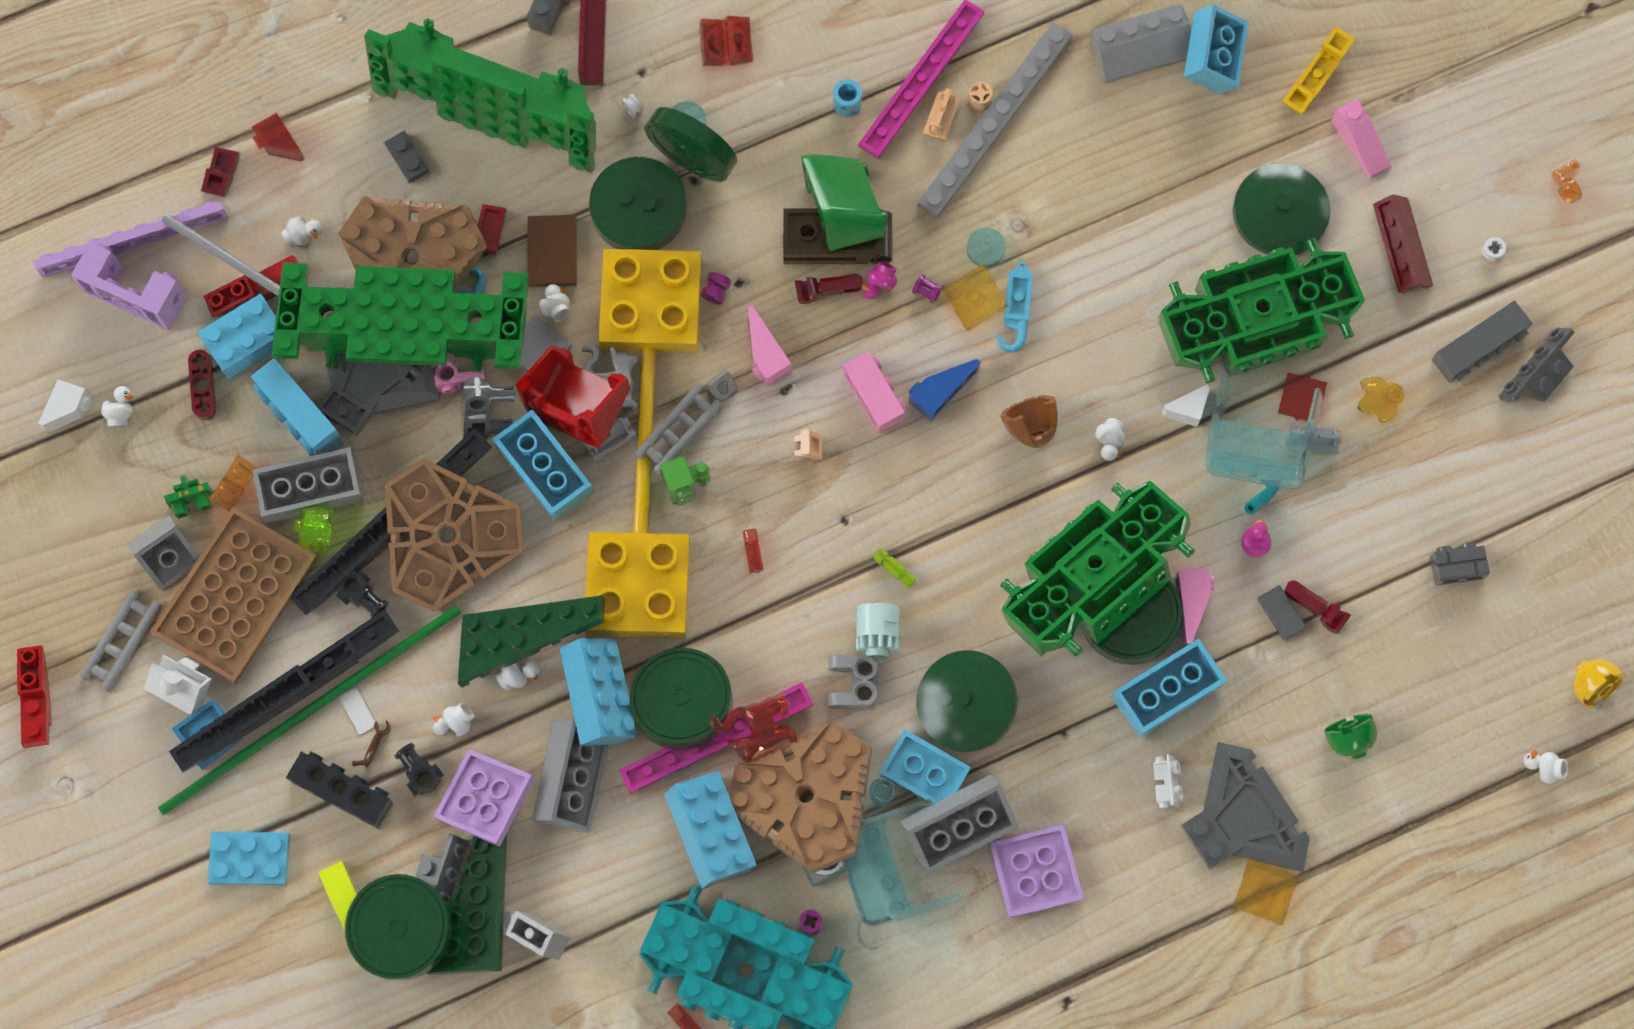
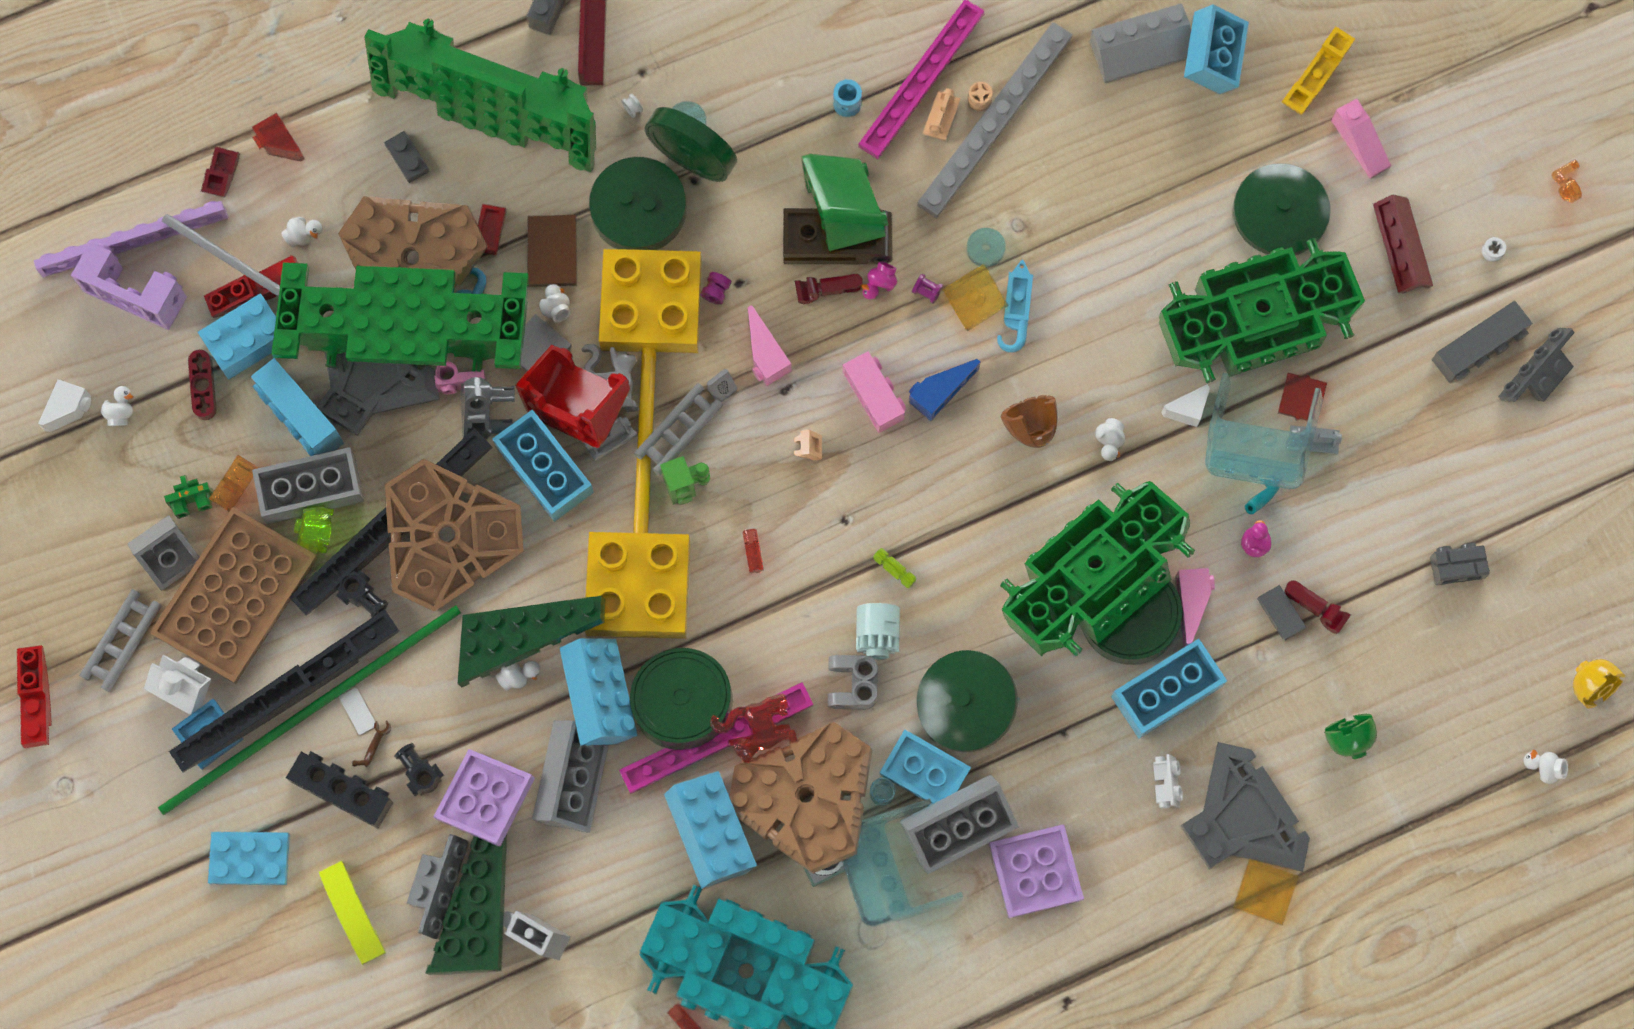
dark green brick [345,874,452,981] -> none
white animal [432,703,474,737] -> none
clear red slope [699,16,753,66] -> none
magenta bush [799,910,822,936] -> none
clear yellow plate [1357,377,1404,423] -> none

